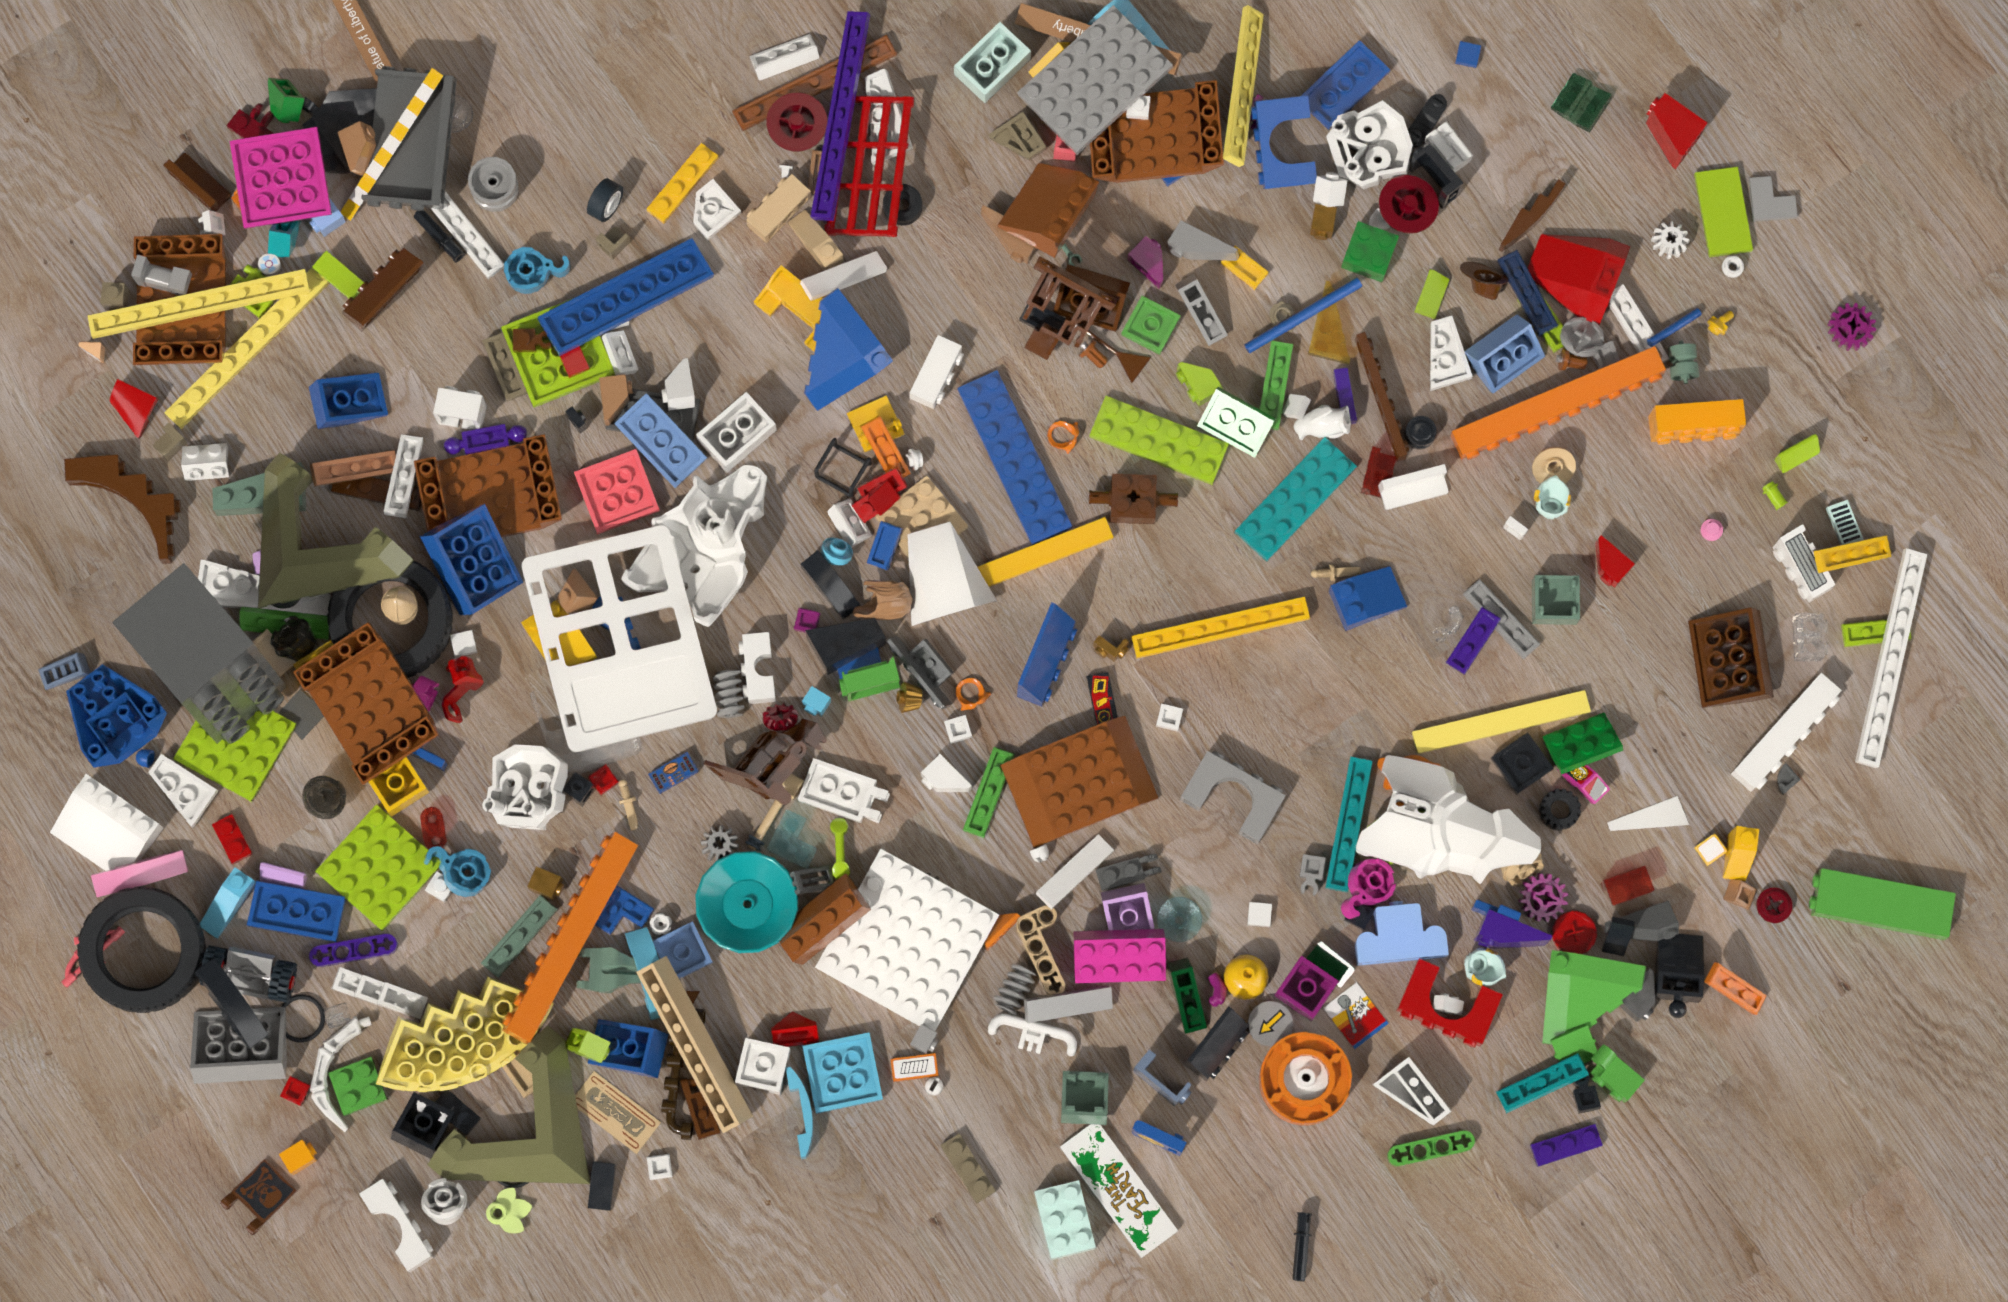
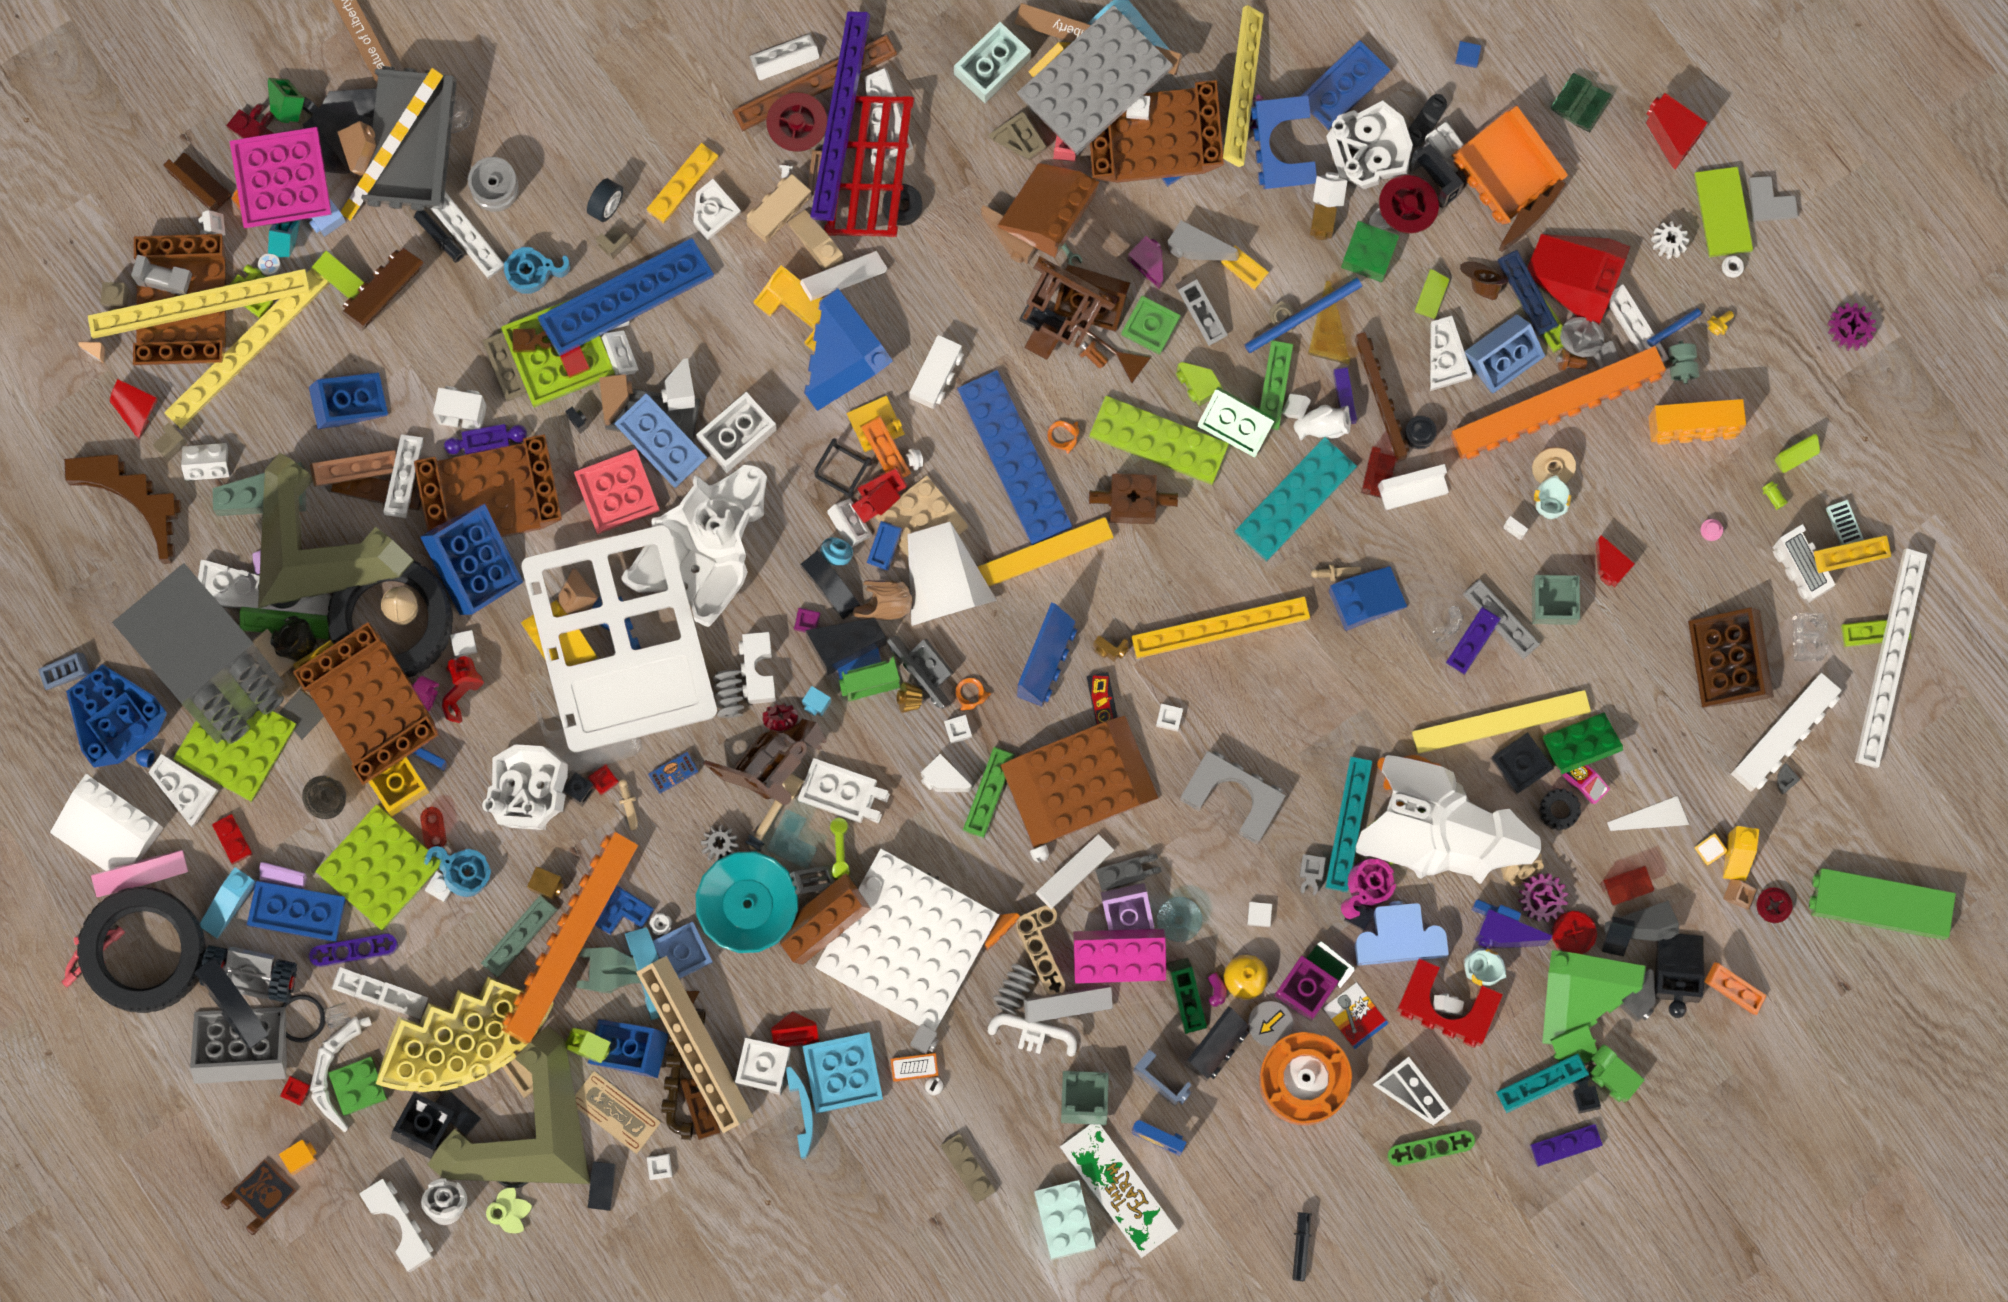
none -> orange panel [1451,105,1568,225]

